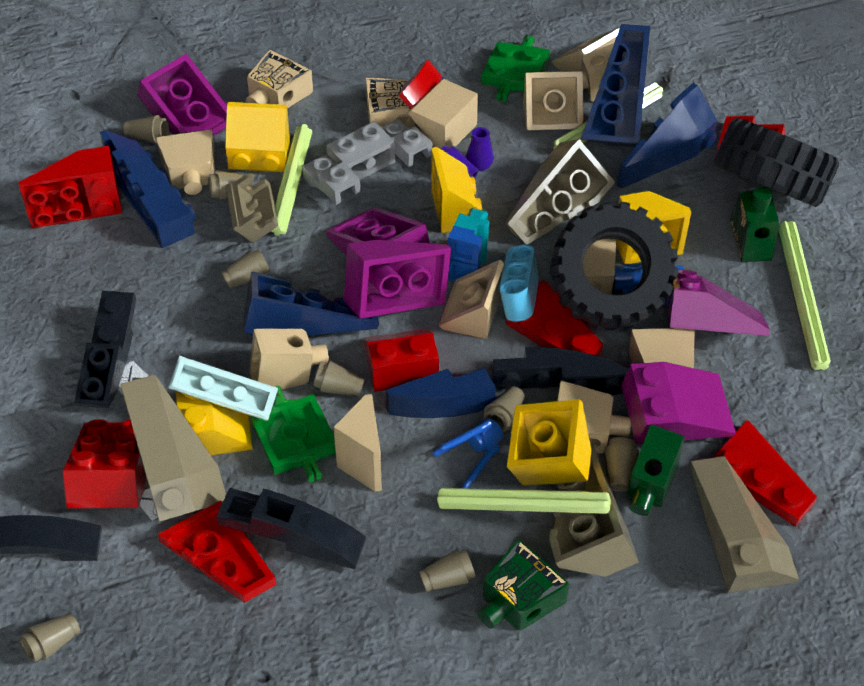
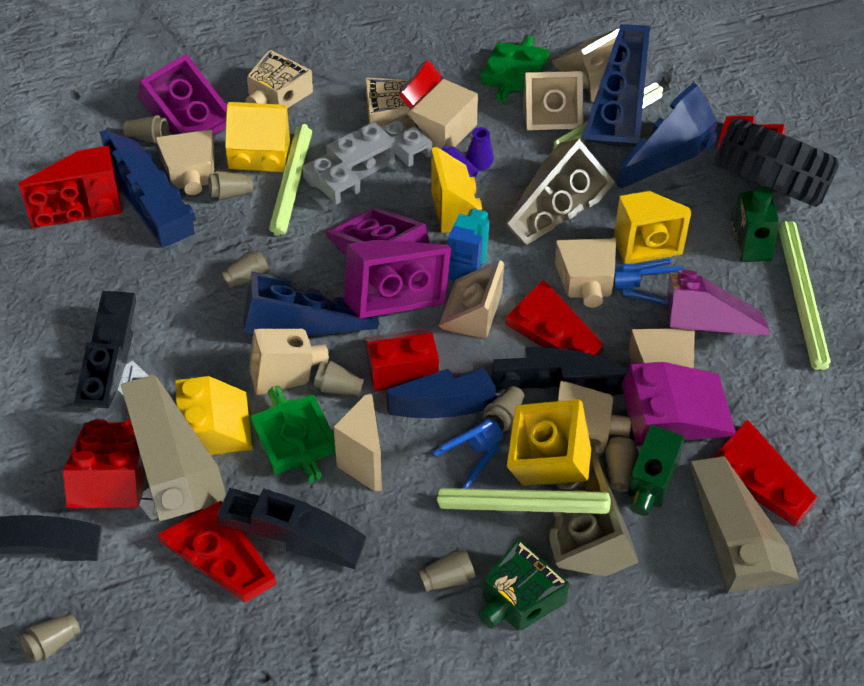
light aqua slope [168,356,278,421] -> none
dark tan hinge [226,173,279,243] -> none
medium azure beam [500,244,539,321] -> none
black tyre [549,201,678,330] -> none

